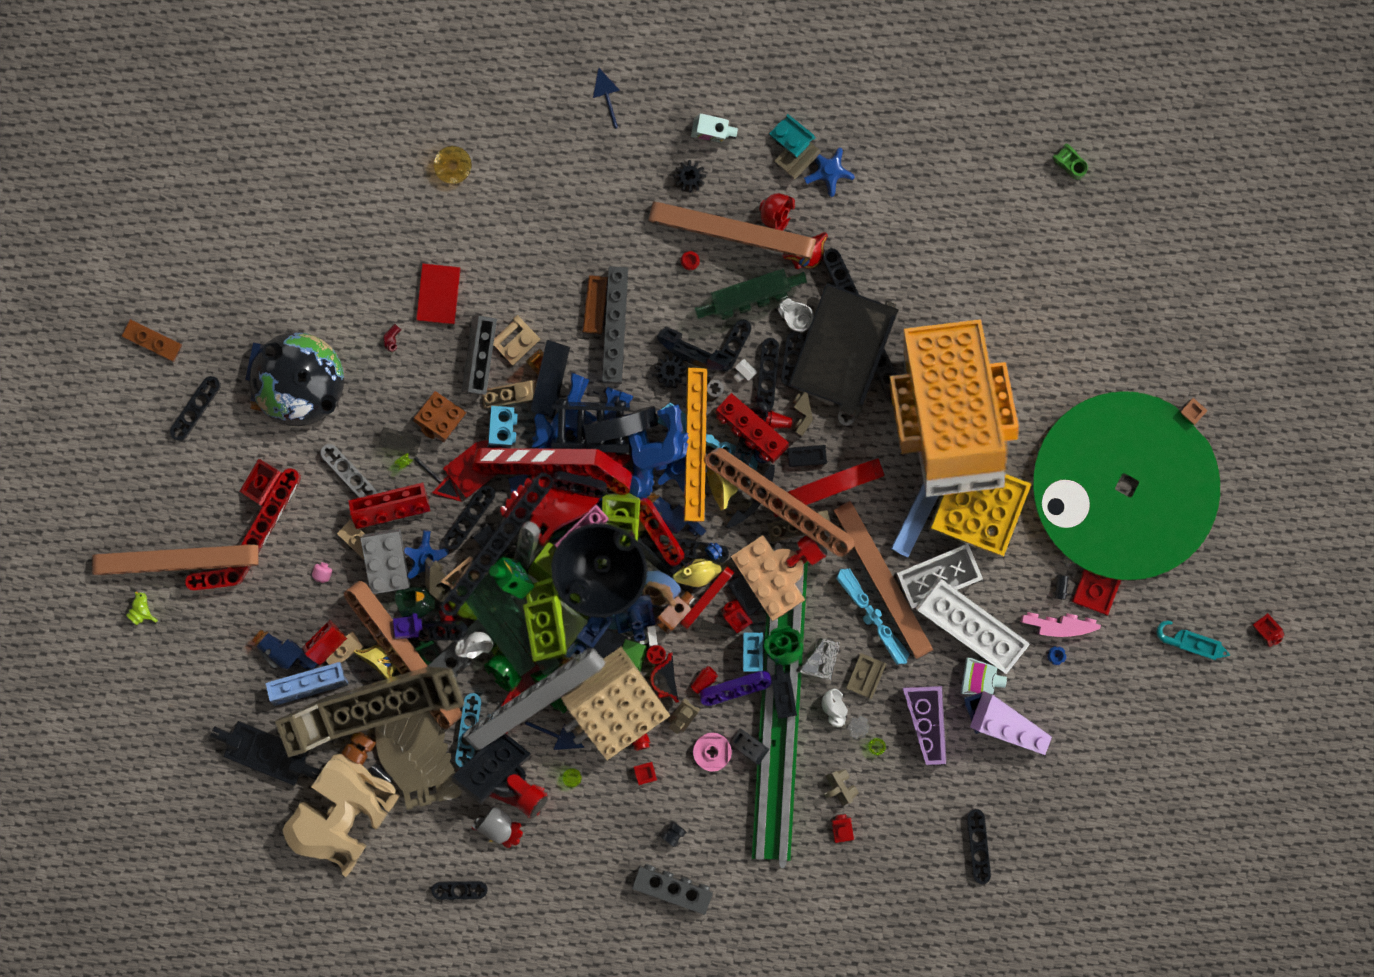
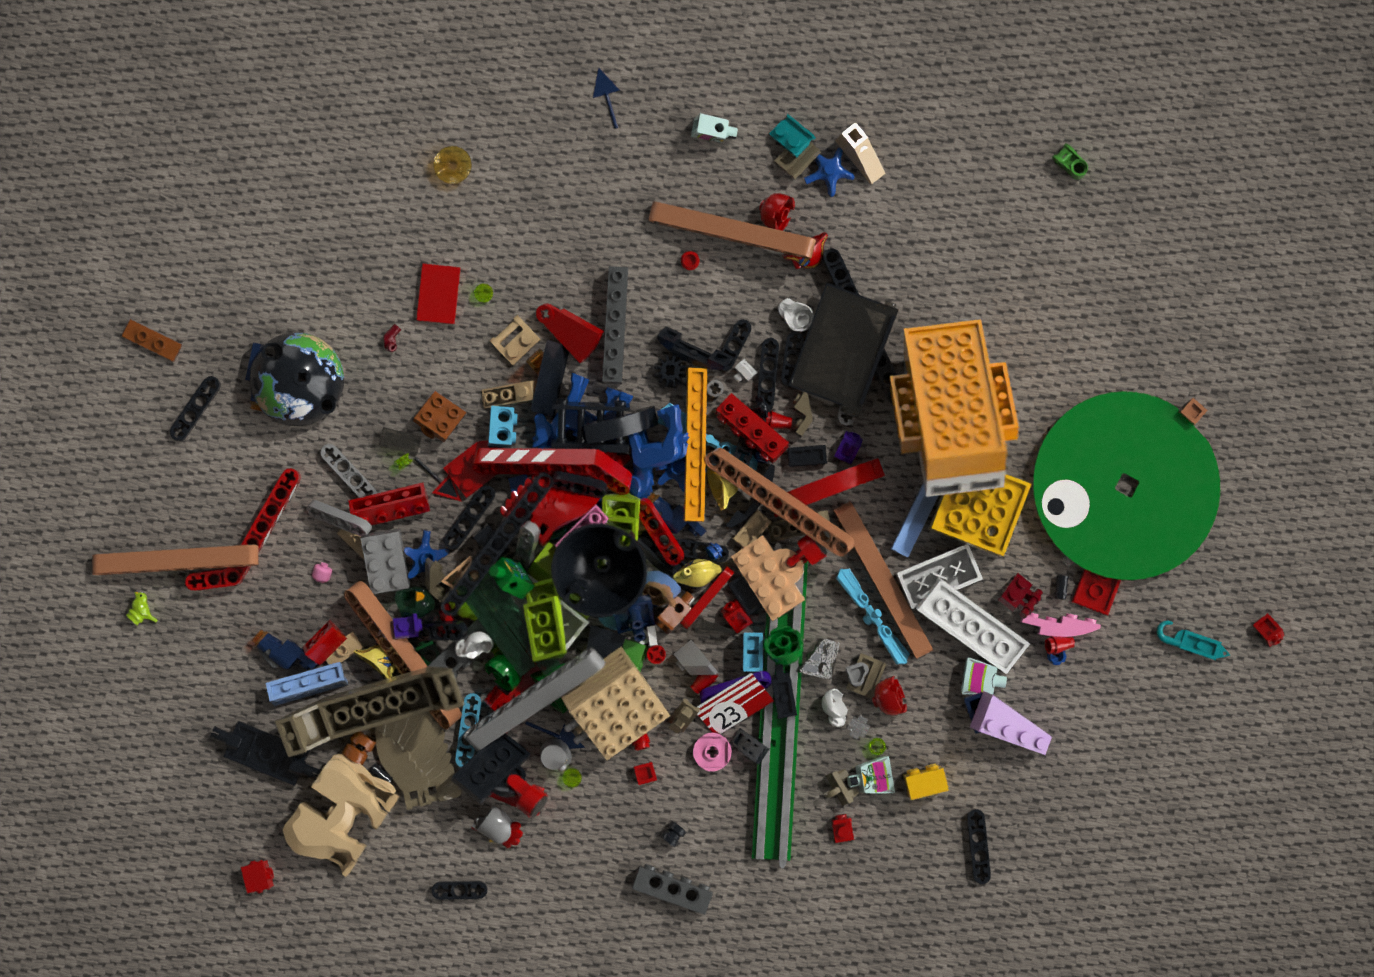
red slope [239,459,283,506] -> none
dark grey brick [461,316,497,395] -> none
dark blue plate [560,617,614,667] -> none
dark orange plate [583,275,608,335] -> none
black hat [650,652,679,703] -> none
black gear [674,160,706,193] -> none
clear green brick [695,268,807,320] -> none
lavender wedge [903,686,946,765] -> none
none -> red head [241,860,274,894]
none -> light grey beam [306,500,372,537]
none -> clear neon green plate [474,283,493,303]
none -> red bracket [484,685,512,711]
none -> red piece [536,303,604,363]
none -> light grey hat [540,738,572,772]
none -> light grey slope [674,640,718,675]
none -> sticker [697,673,774,734]
none -> tan plate [733,510,772,548]
none -> dark purple bracket [834,431,863,464]
none -> tan slope [835,123,885,185]
none -> light grey tile [845,662,869,687]
none -> torso [847,756,895,793]
none -> red cylinder [872,676,907,716]
none -> yellow brick [903,763,949,800]
none -> dark red plate [998,573,1043,619]
none -> red cone [1045,636,1075,655]

